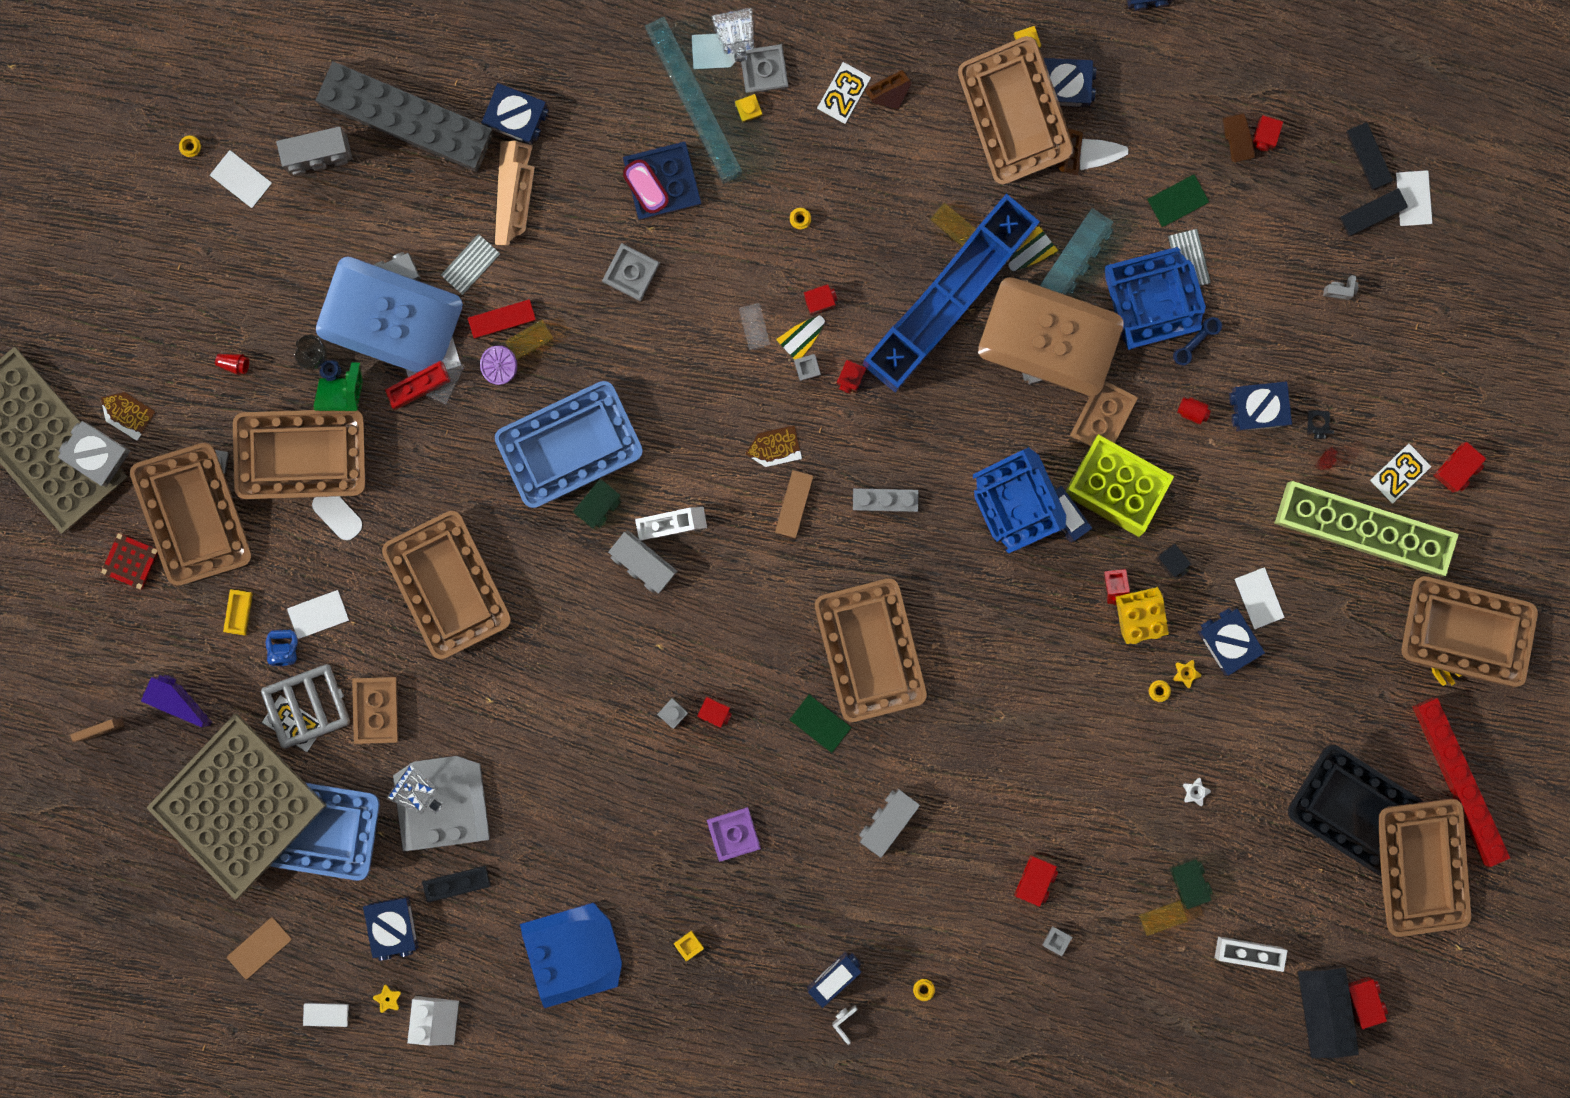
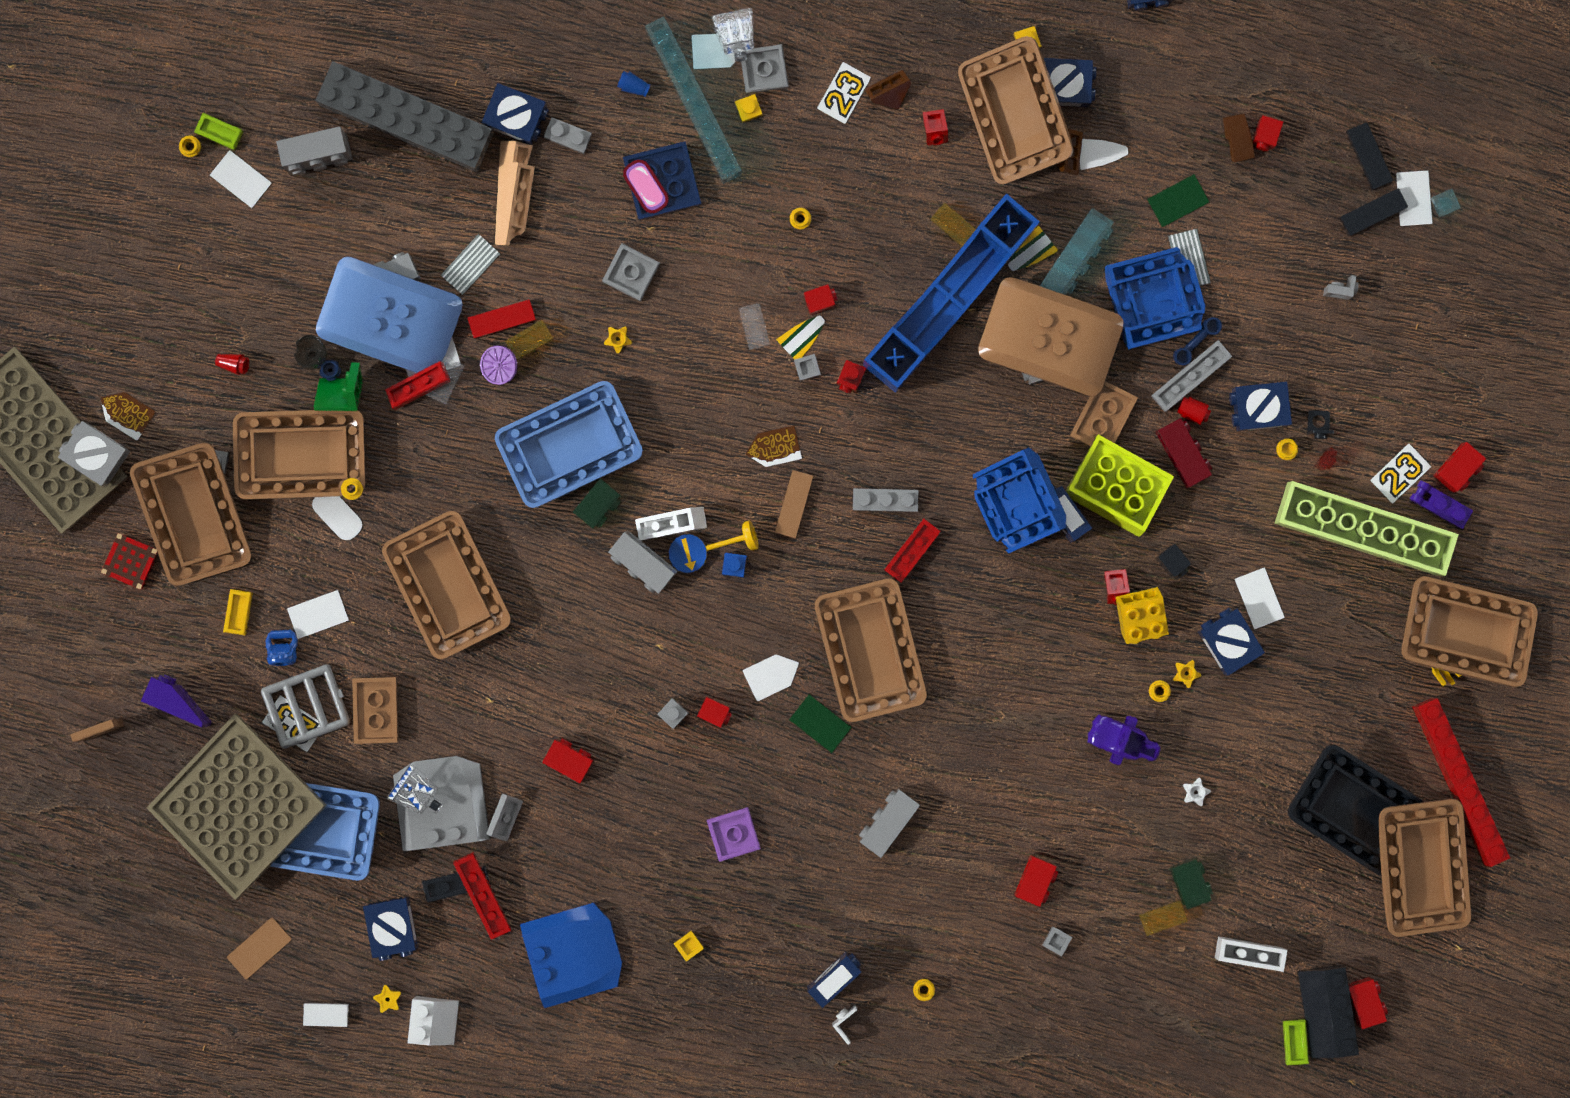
none -> lime tile [194,113,244,151]
none -> yellow plate [341,478,363,500]
none -> red plate [453,852,511,940]
none -> light grey plate [486,793,523,841]
none -> red brick [542,738,594,784]
none -> light grey plate [544,117,592,154]
none -> yellow plate [604,327,632,353]
none -> blue cone [617,71,650,97]
none -> piece [669,520,759,573]
none -> blue brick [722,553,747,578]
none -> white sticker [743,655,799,701]
none -> red plate [884,518,941,583]
none -> red bracket [922,109,948,146]
none -> dark purple piece [1087,714,1161,765]
none -> light grey plate [1151,340,1232,412]
none -> dark red brick [1155,418,1212,489]
none -> yellow plate [1276,439,1298,460]
none -> lime tile [1283,1019,1309,1065]
none -> dark purple plate [1409,480,1473,530]
none -> clear light blue plate [1431,189,1461,218]

